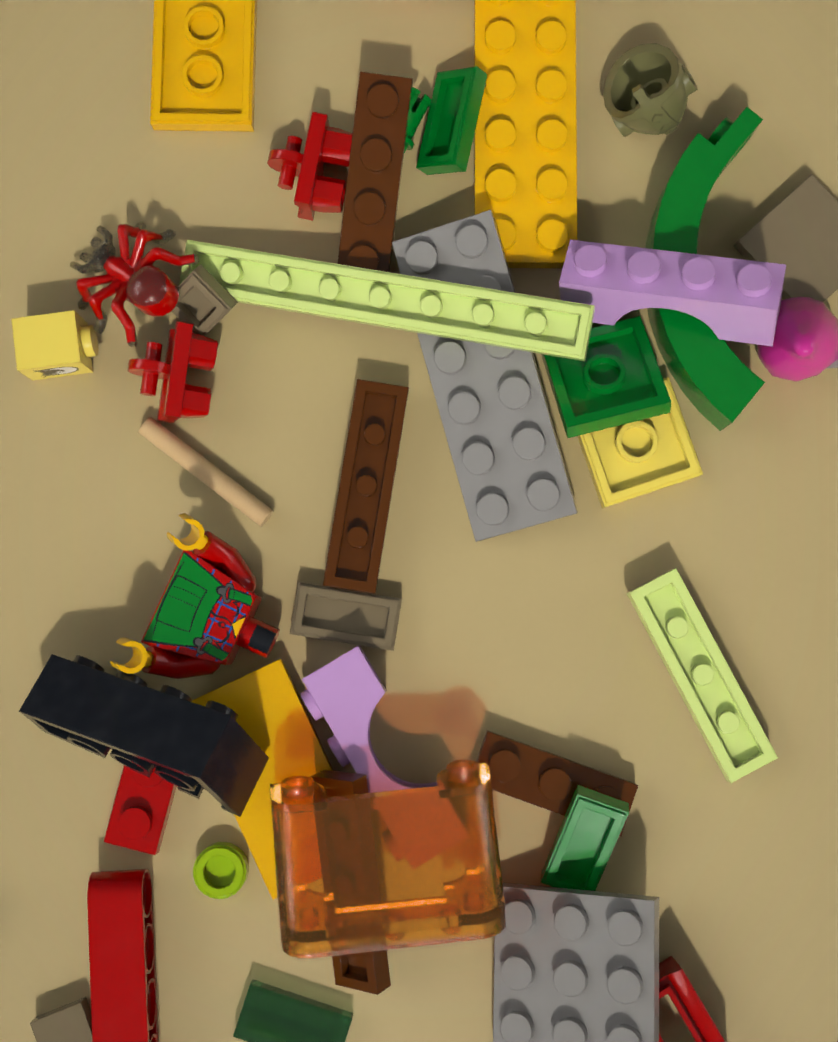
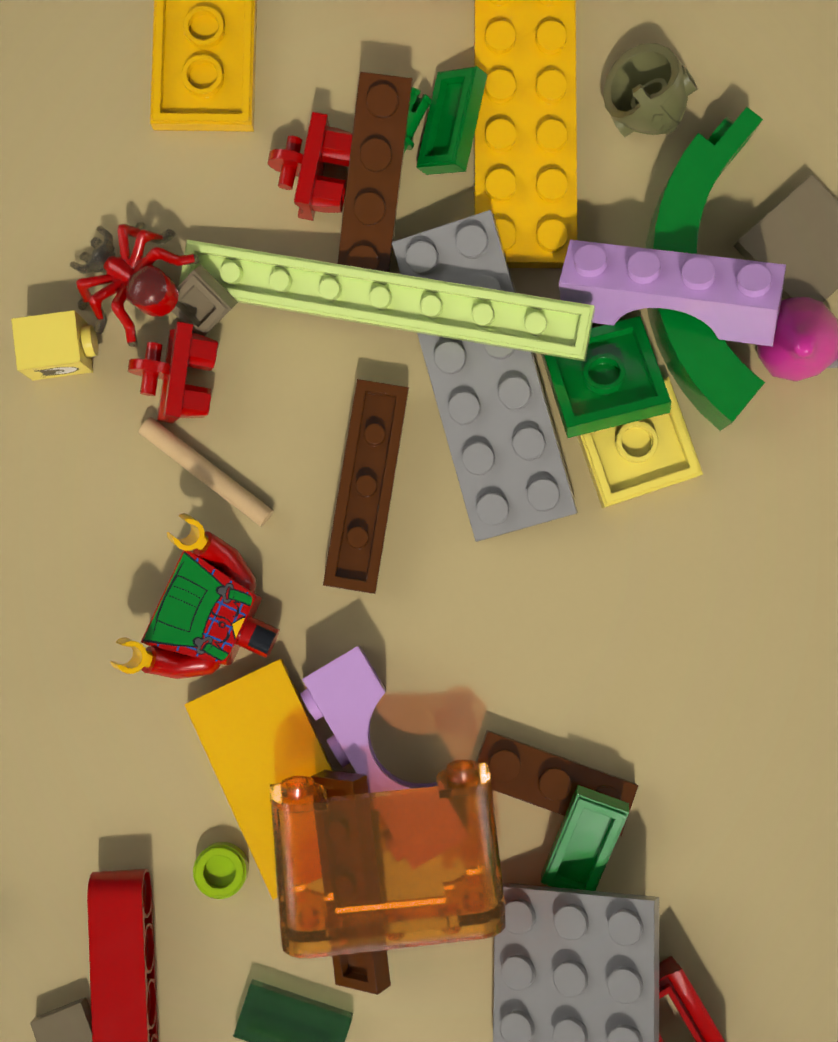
black wedge [19,654,269,817] -> none
red plate [104,765,177,855] -> none
dark tan tile [290,582,402,651] -> none
yellowish green plate [626,568,778,783] -> none

